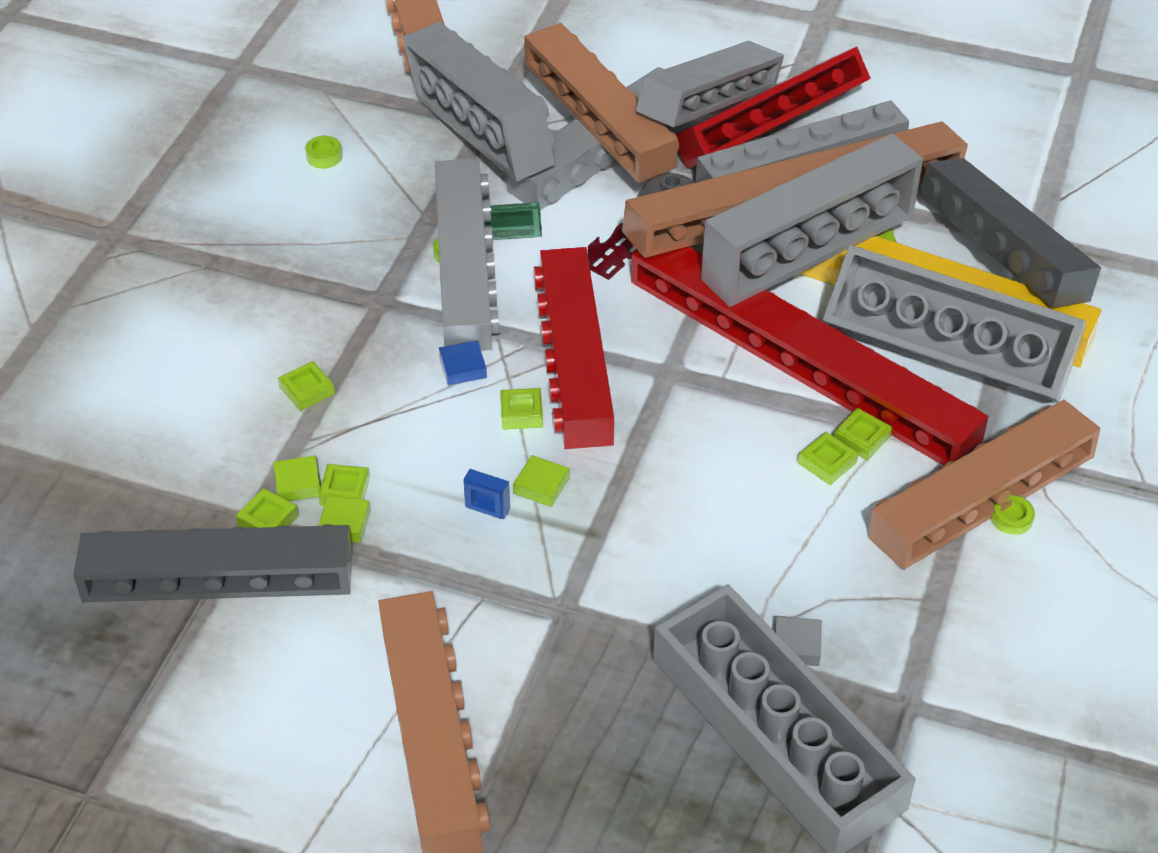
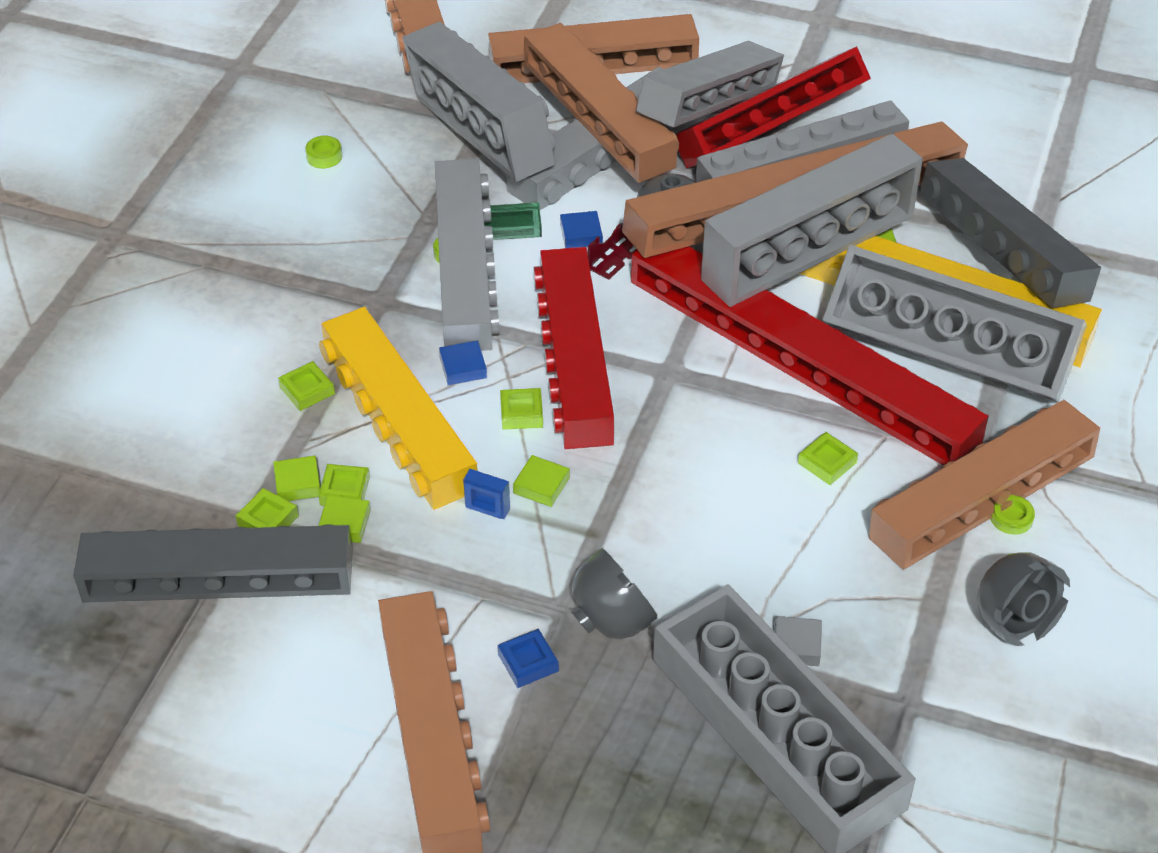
lime tile [834,408,892,461] -> none
none -> yellow brick [319,306,478,510]
none -> nougat brick [488,14,700,83]
none -> blue tile [497,629,559,688]
none -> blue tile [560,211,603,248]
none -> dark grey cylinder [572,548,658,640]
none -> dark grey cylinder [977,552,1070,646]

